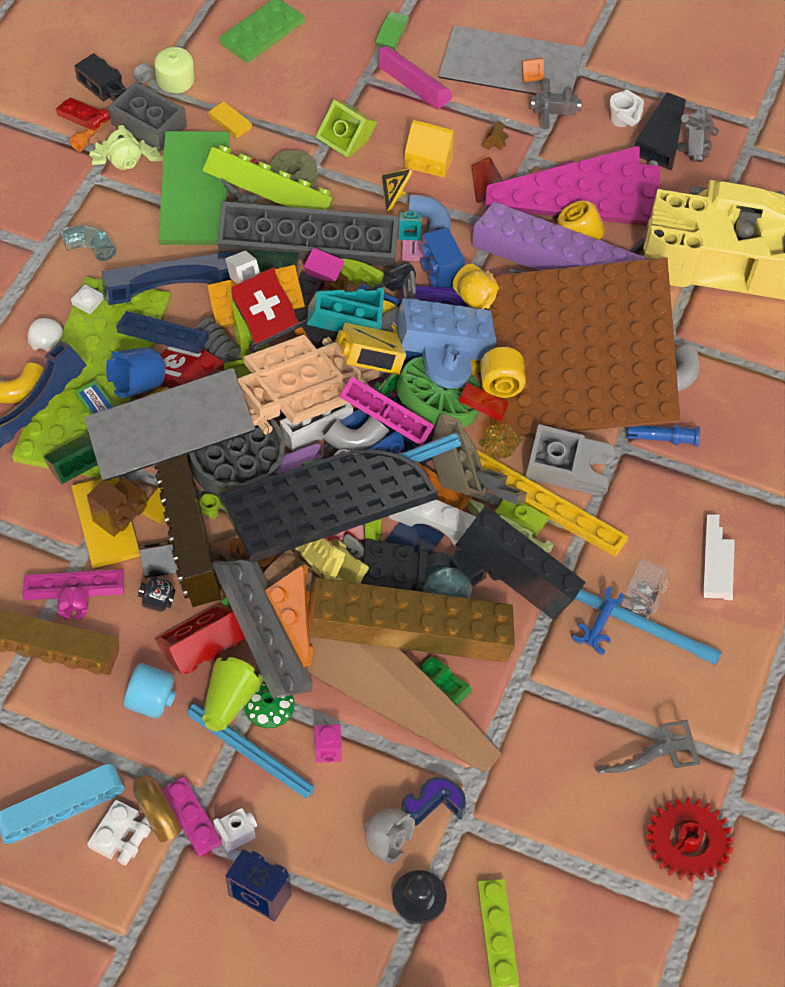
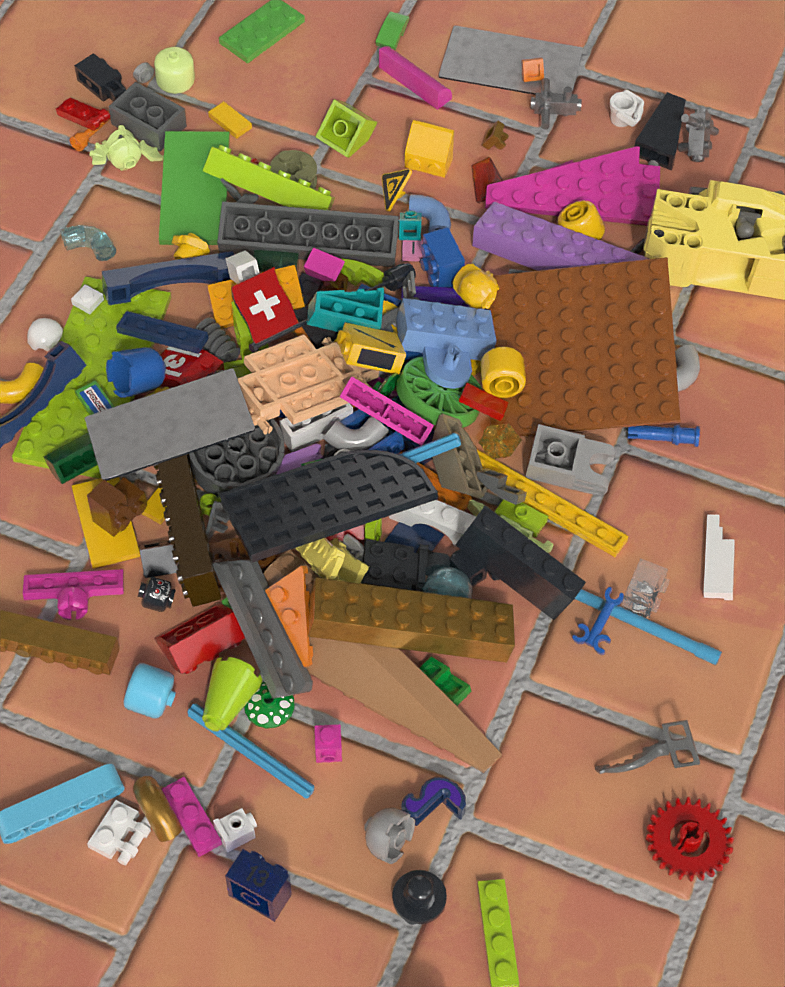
none -> yellow piece [172,233,210,260]
none -> dark grey piece [206,501,229,541]

